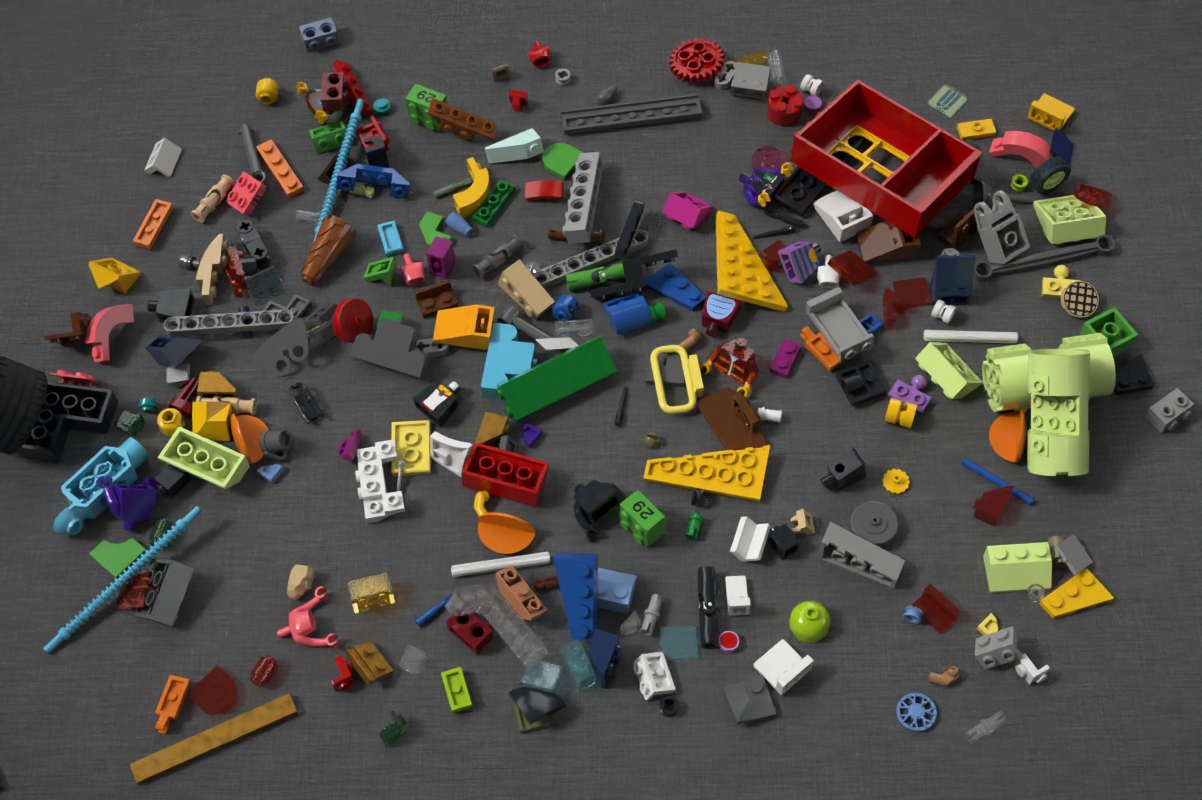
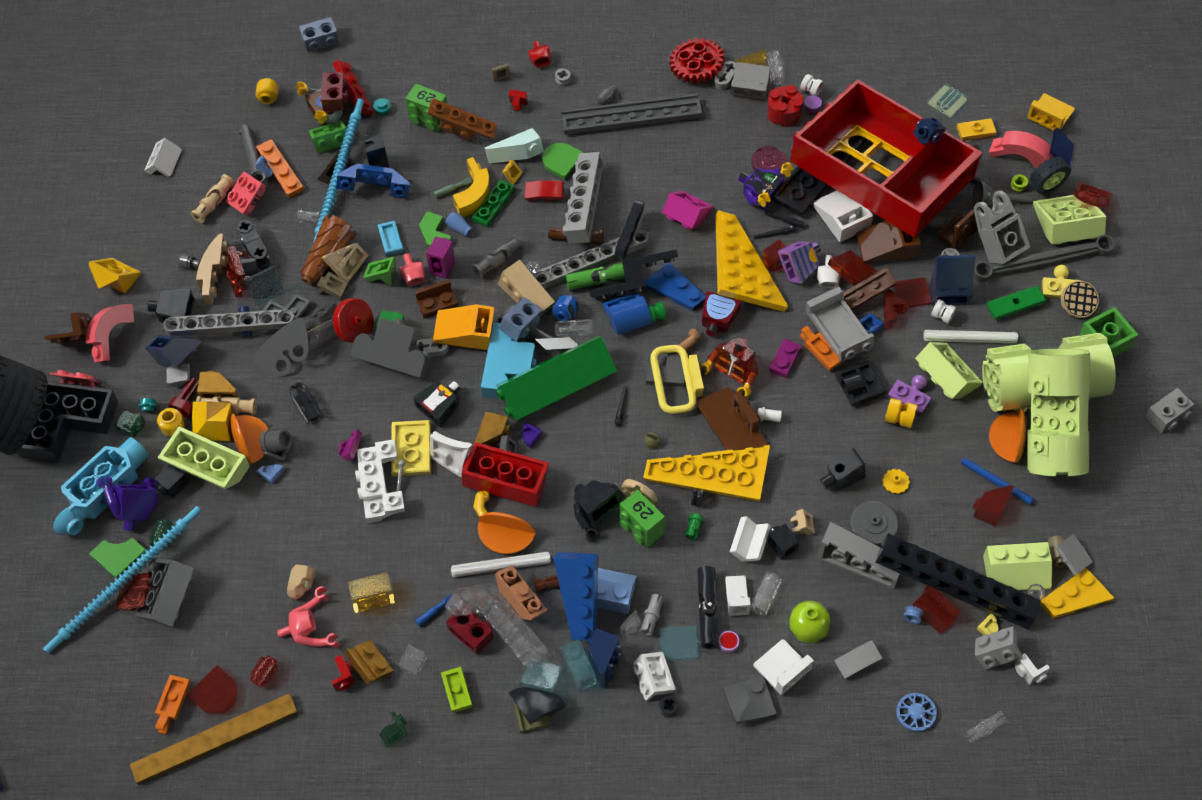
orange plate [133,199,174,250] -> none
yellowish green axle [344,183,375,198] -> none
red bracket [356,116,390,152] -> none
medium nougat arm [928,666,959,686] -> none
black wing [1114,354,1154,395] -> none
none -> medium blue tile [254,155,272,179]
none -> dark tan bracket [317,272,348,299]
none -> tan wing [322,243,369,282]
none -> sand blue brick [499,297,542,342]
none -> yellow slope [502,159,523,185]
none -> tan tile [621,479,659,506]
none -> clear axle [750,572,782,617]
none -> light grey slope [834,640,883,679]
none -> reddish brown plate [843,267,897,311]
none -> black brick [875,533,1041,629]
none -> dark blue brick [913,117,947,145]
none -> green tile [986,286,1046,321]

